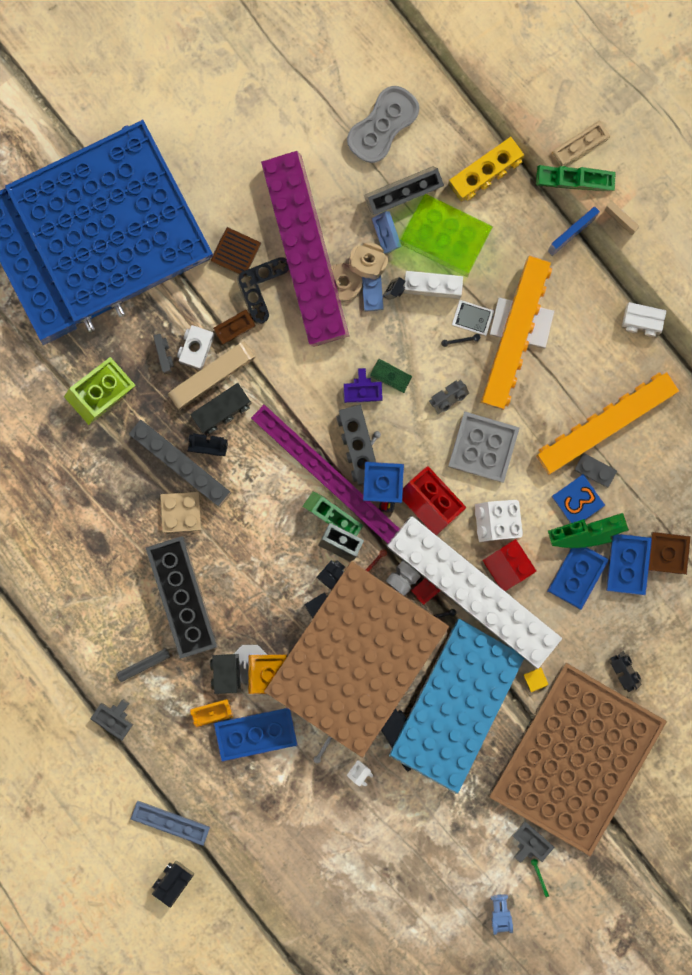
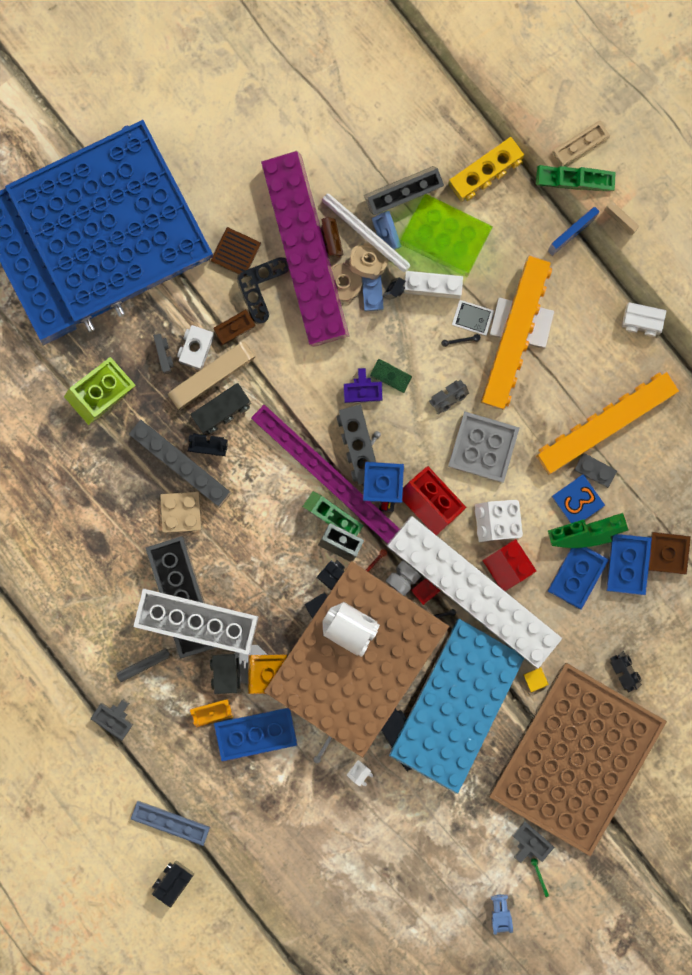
light grey plate [347,86,419,163] -> none
none -> white brick [133,589,259,655]
none -> reddish brown plate [321,217,344,257]
none -> white axle [322,194,410,272]
none -> white cylinder [322,602,380,657]

